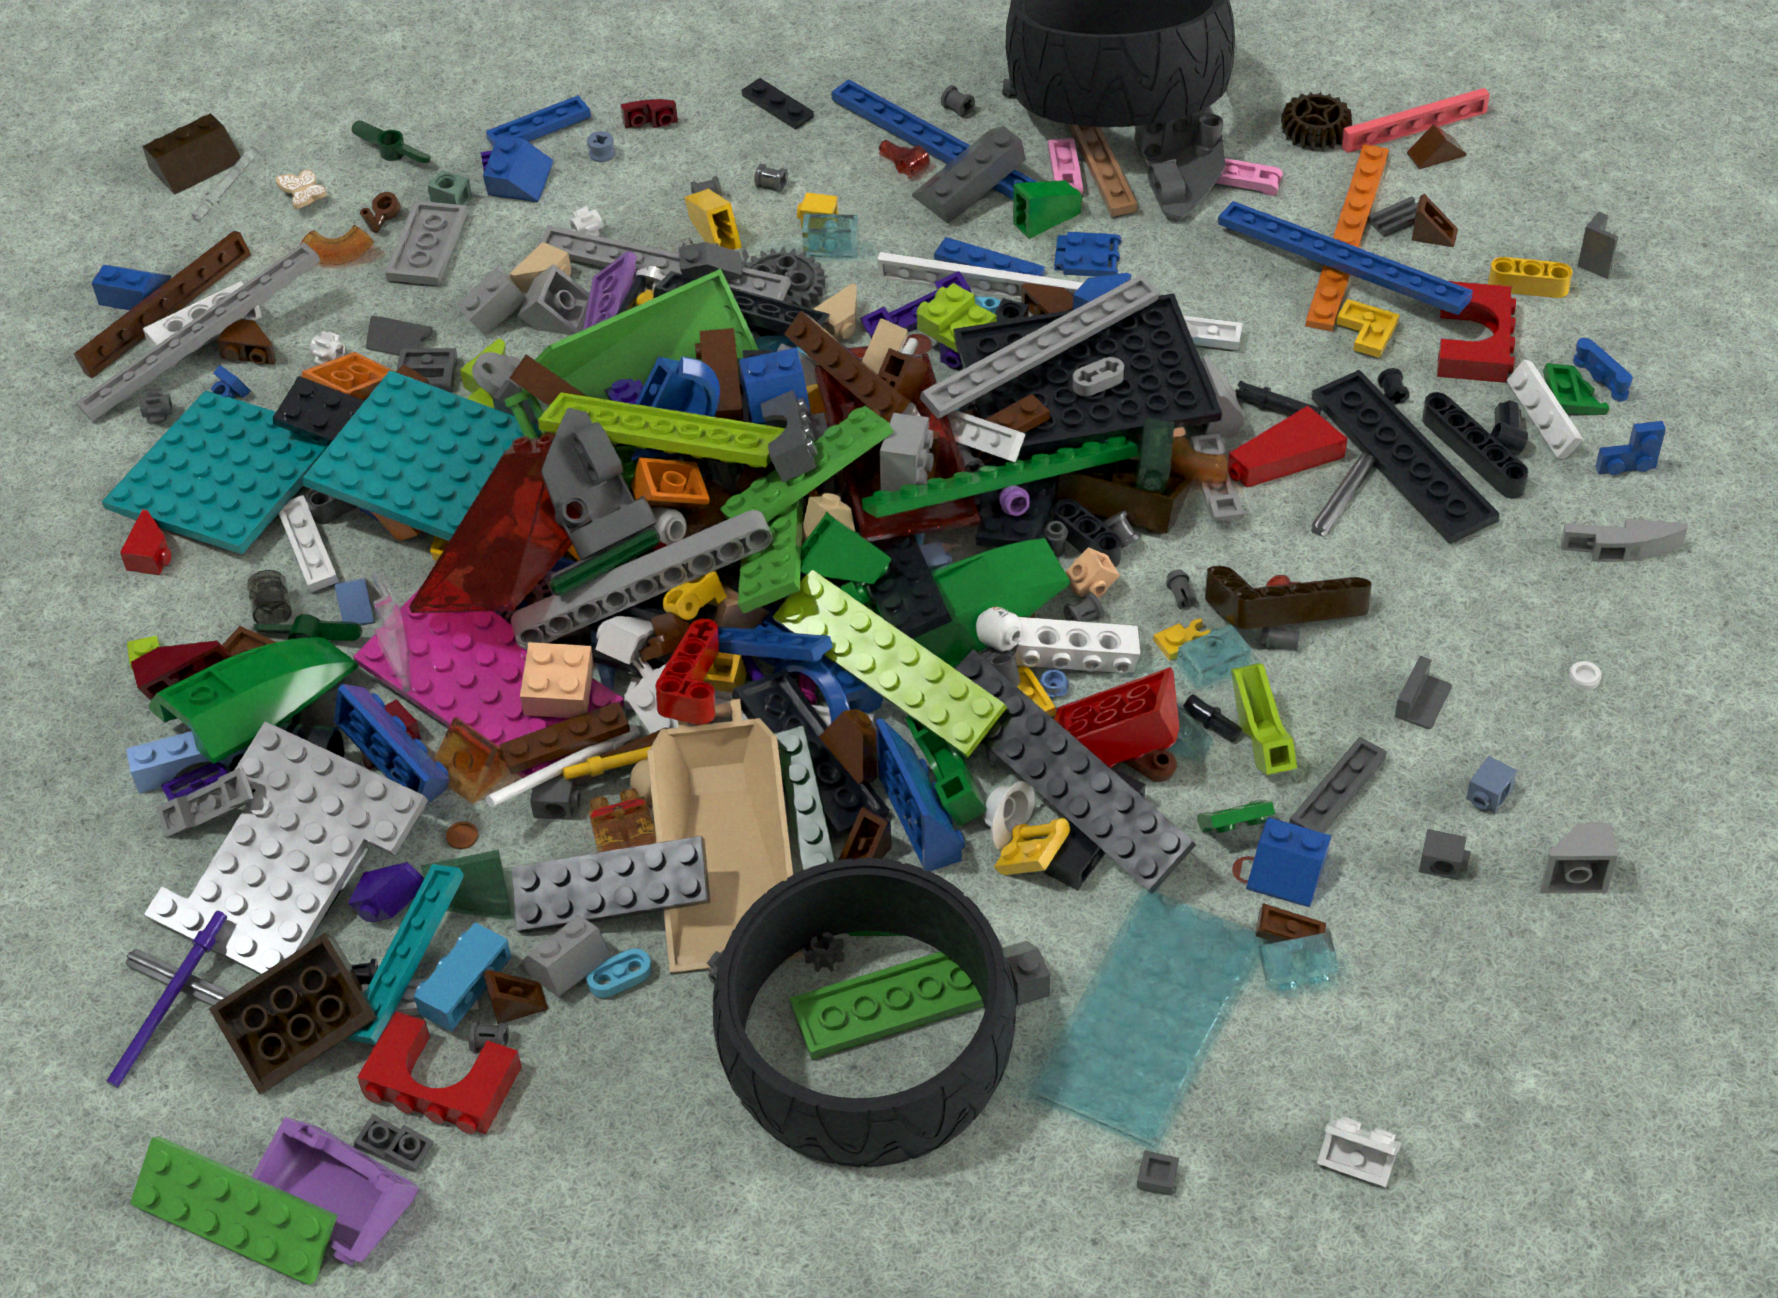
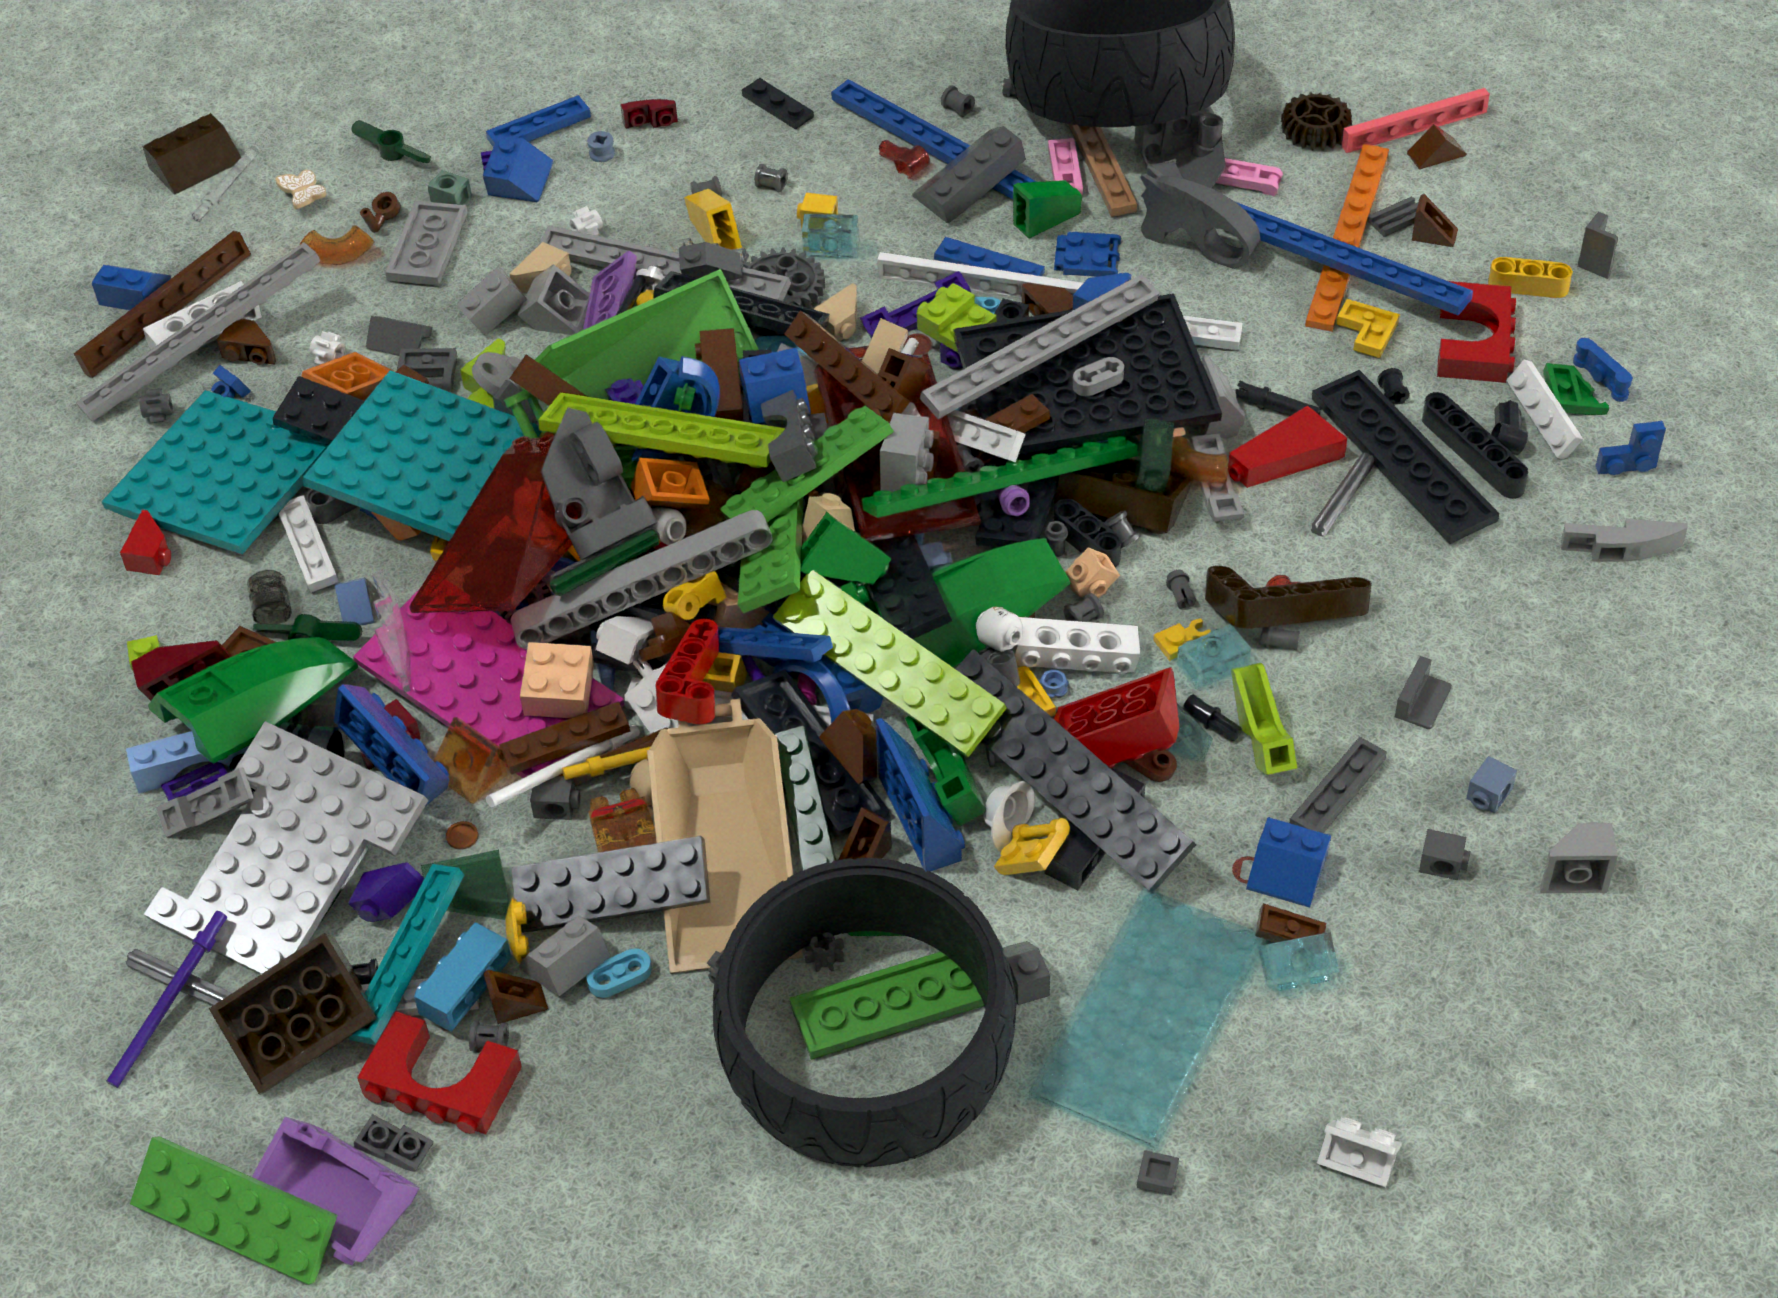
green plate [1197,800,1275,833] -> none
white tile [1568,661,1601,691] -> none
none -> yellow dish [505,897,530,964]
none -> green plate [674,383,696,412]
none -> dark grey animal [1140,166,1260,269]

